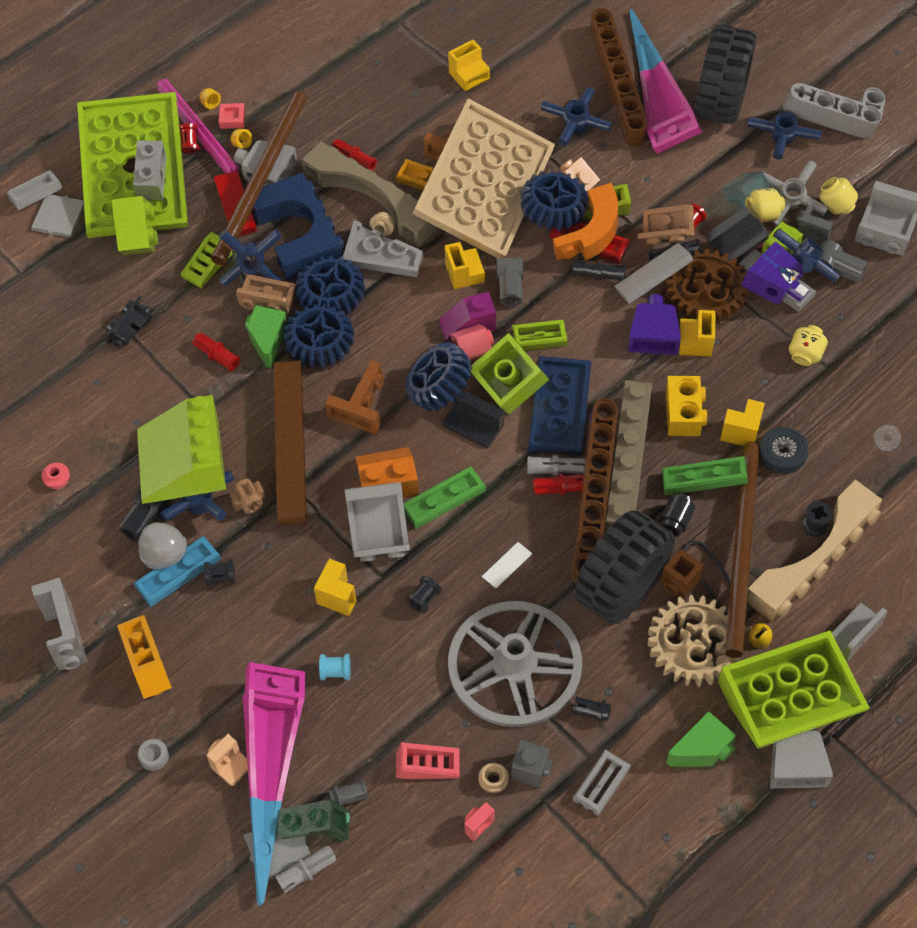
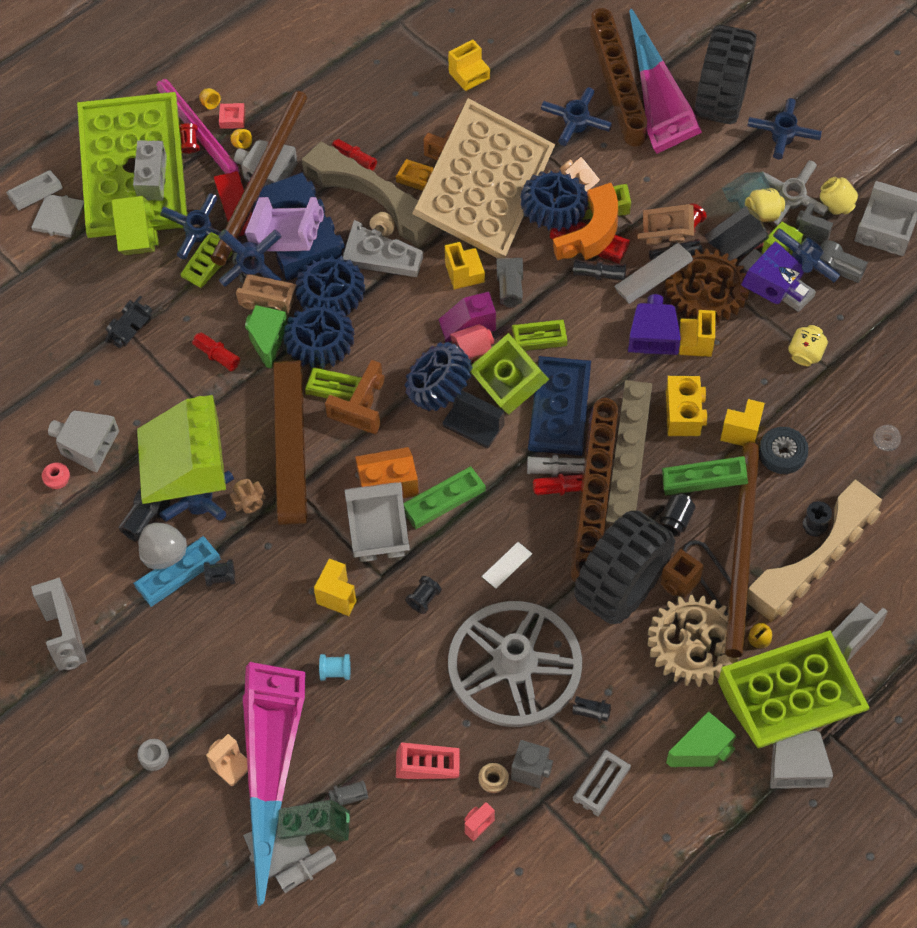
light orange slope [117,615,172,699] -> none
light grey beam [783,83,885,138] -> none
none -> light grey torso [48,411,119,472]
none -> dark blue bar [160,194,222,259]
none -> lavender panel [245,197,324,251]
none -> lime tile [305,368,362,401]

